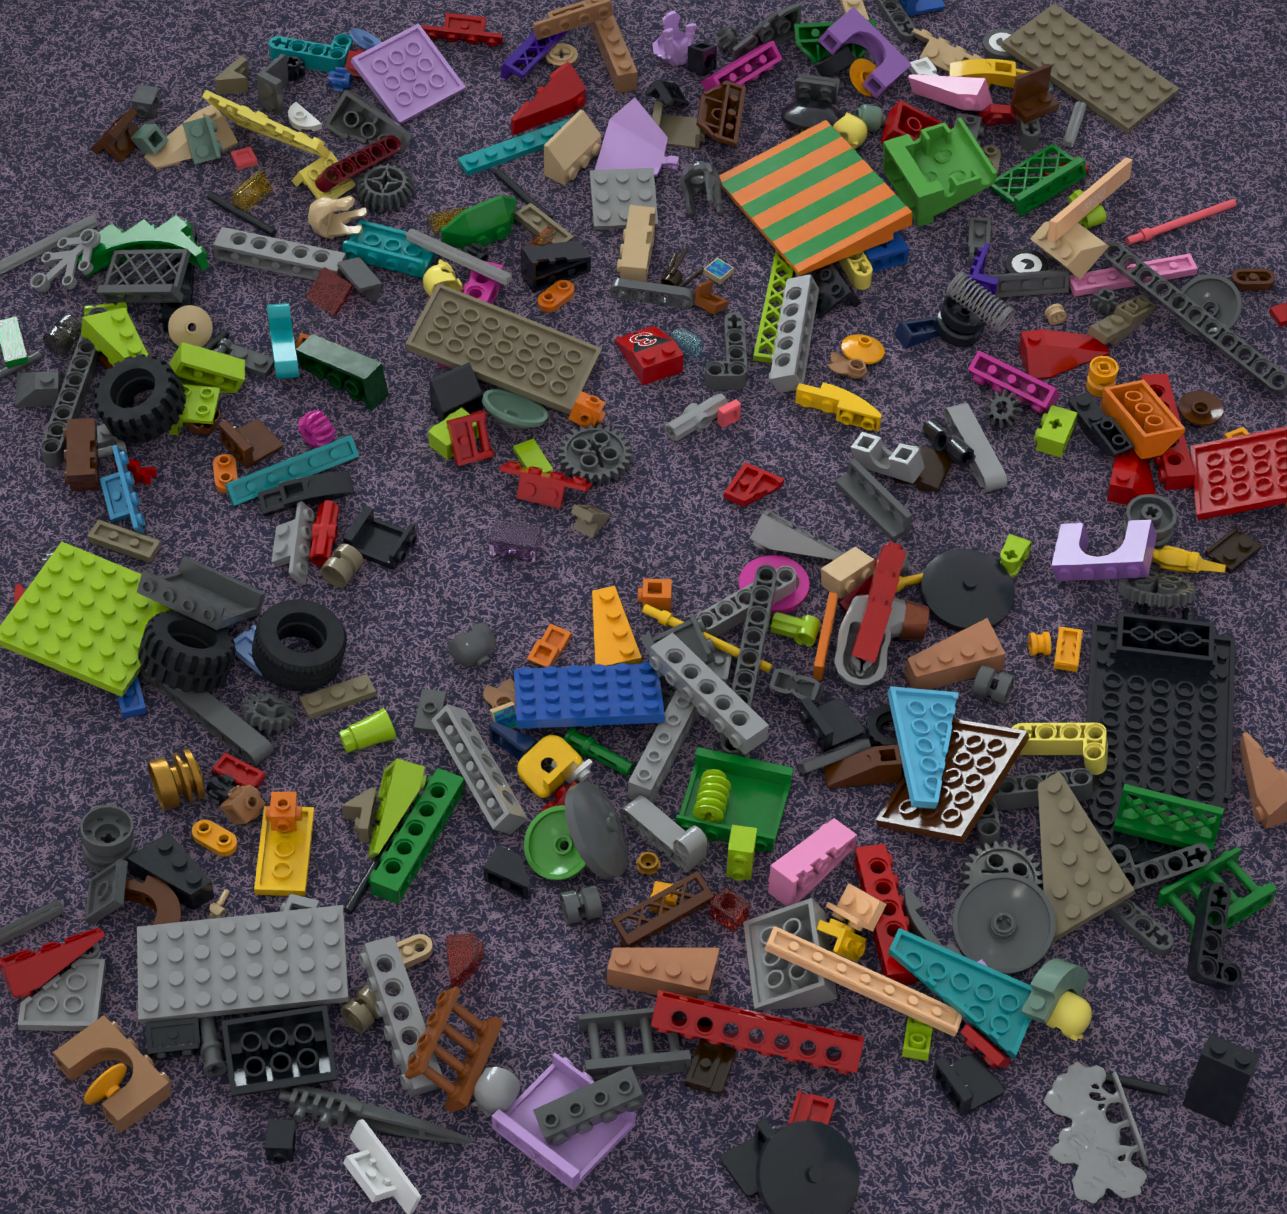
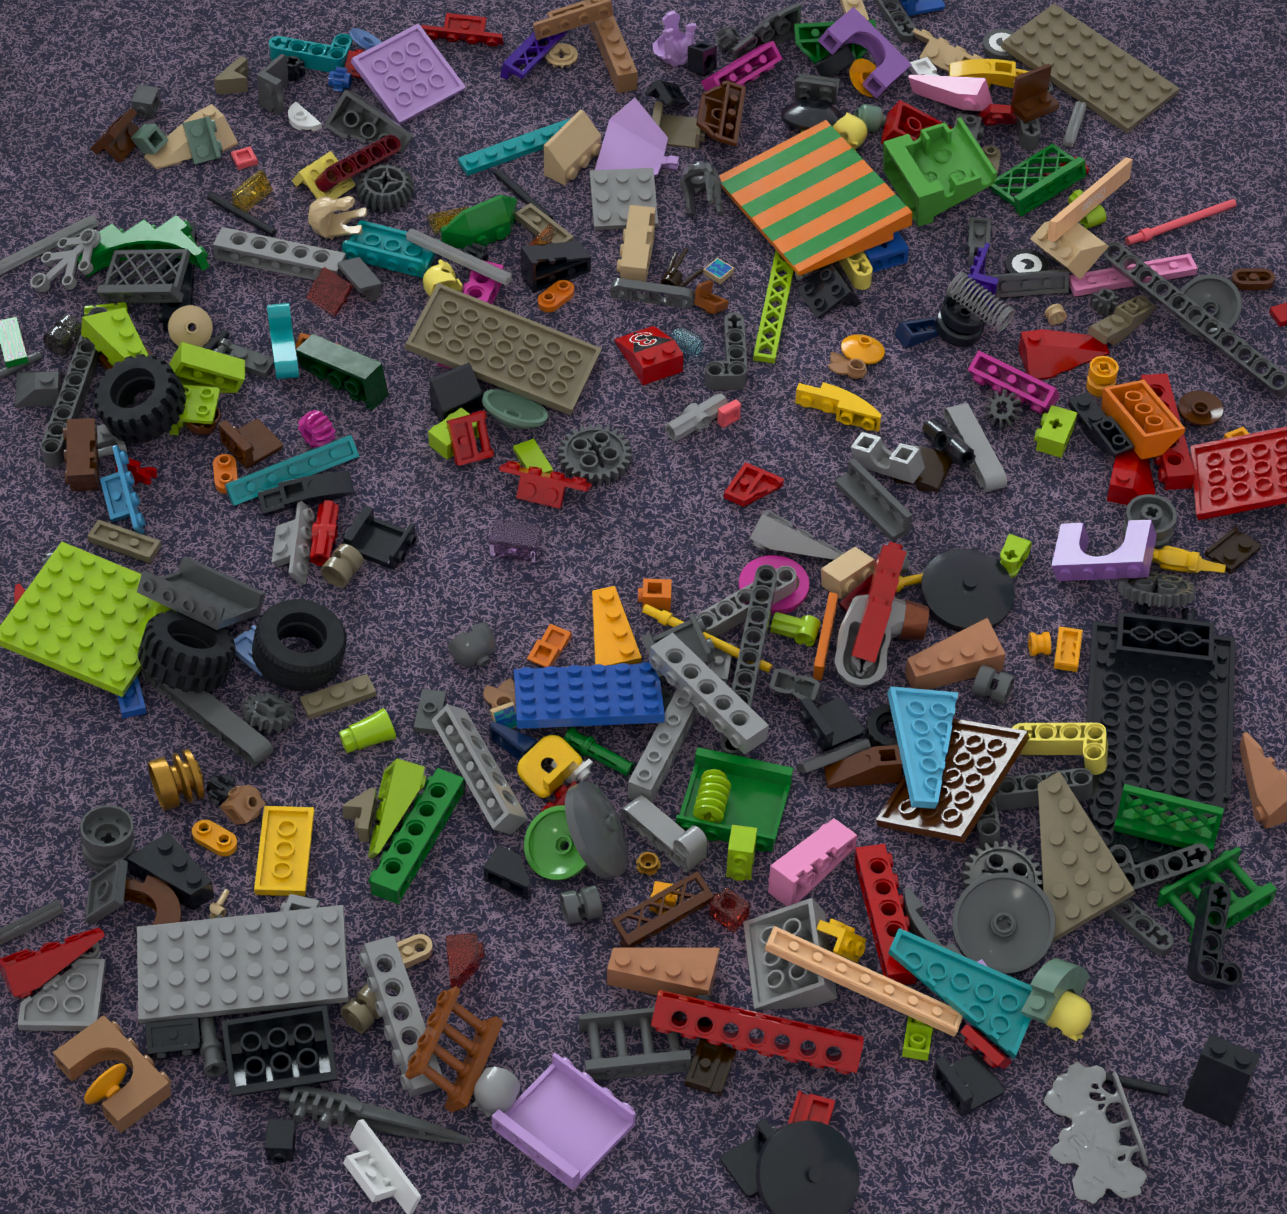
light yellow wing [202,90,330,159] -> none
red plate [211,752,266,789] -> none
orange brick [265,792,302,832] -> none
black bar [344,832,395,915] -> none
red wedge [511,61,586,135] -> none
dark grey brick [533,1066,647,1146] -> none
orange brick [568,391,606,428] -> none
dark tan slope [571,504,611,538] -> none
light grey brick [769,274,819,393] -> none
light nougat bracket [826,883,887,932] -> none

